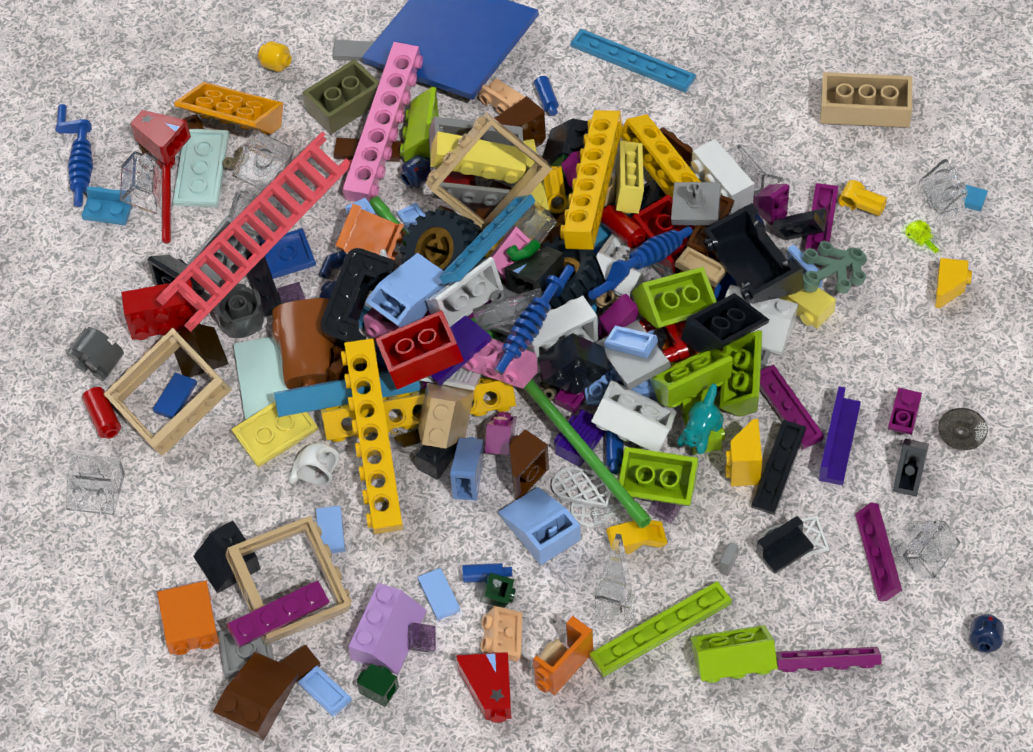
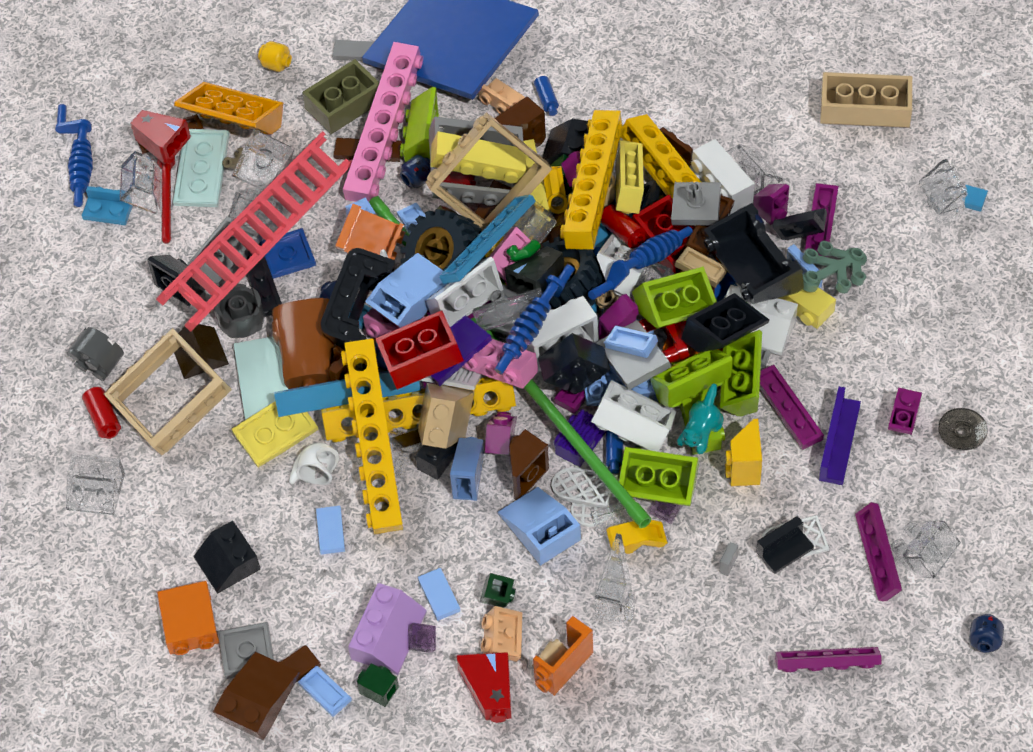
red brick [121,279,200,340] -> none
blue tile [153,372,197,419] -> none
tan window [225,515,352,645] -> none
magenta plate [227,580,330,648] -> none
clear purple plate [277,282,305,304] -> none
dark blue arm [319,251,347,279] -> none
blue cylinder [462,563,513,583] -> none
dark tan arm [538,378,557,401] -> none
dark azure tile [571,29,696,93] -> none
lime plate [589,581,732,677] -> none
lime slope [690,625,778,683] -> none
black tile [751,420,806,515] -> none
yellow piece [838,180,887,216] -> none
black slope [893,438,929,497] -> none
clear neon green piece [905,220,939,254] -> none
yellow slope [935,258,972,308] -> none

